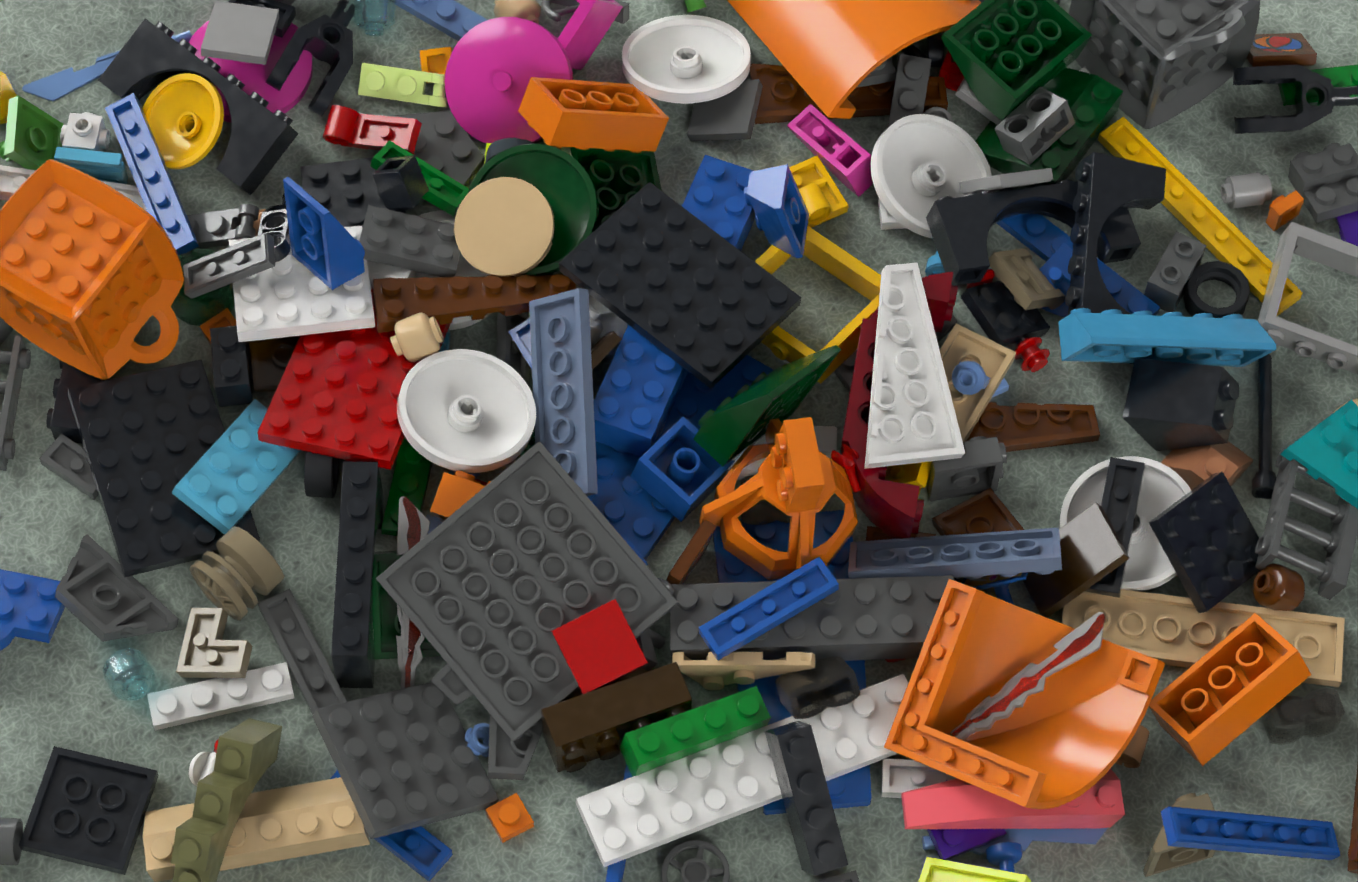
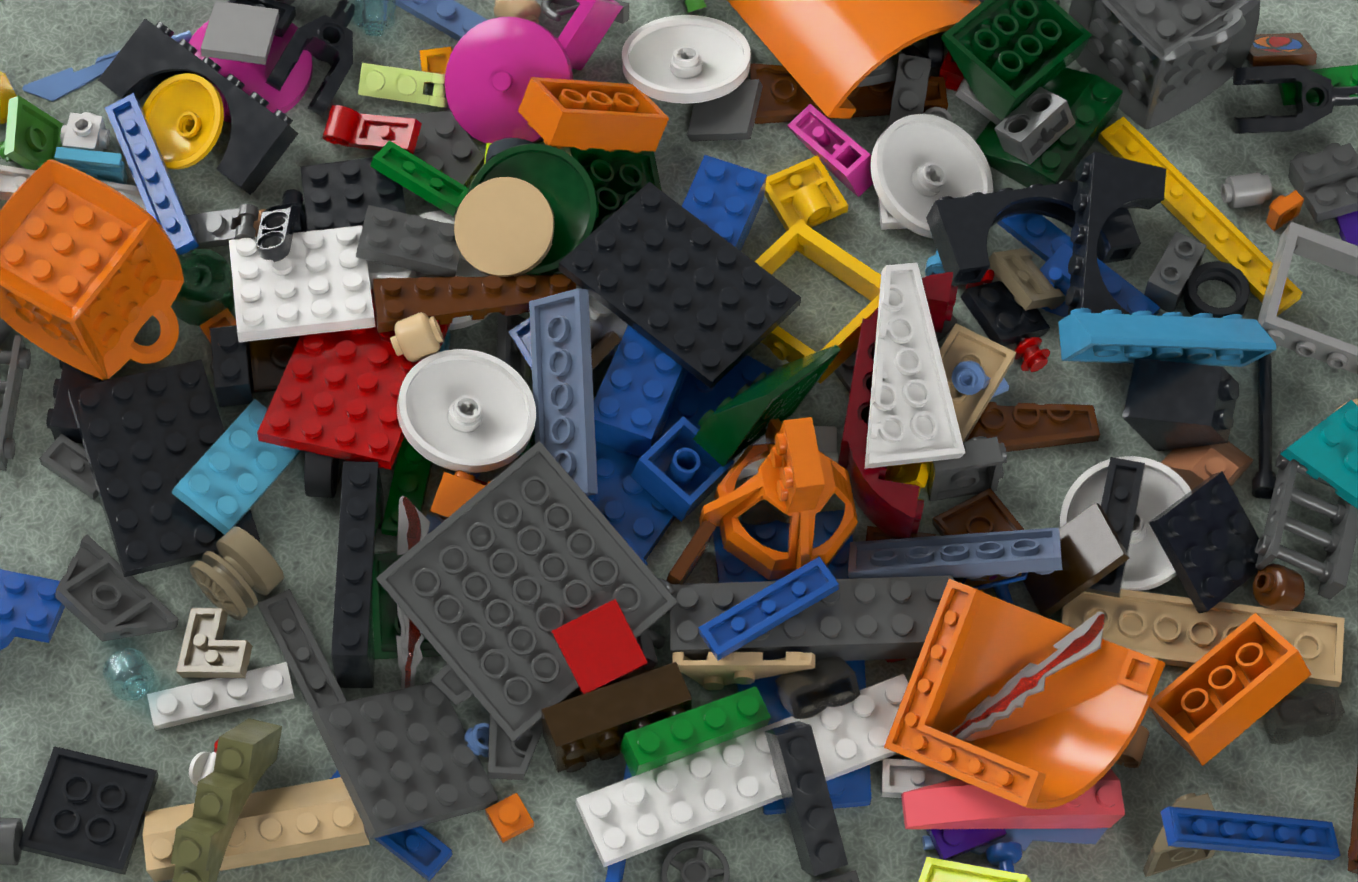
dark grey tile [183,232,275,299] -> none
blue slope [283,176,365,290] -> none
black brick [372,155,429,210] -> none
blue slope [744,164,809,258] -> none
red hand [831,443,861,492] -> none
light grey tile [959,168,1053,195] -> none

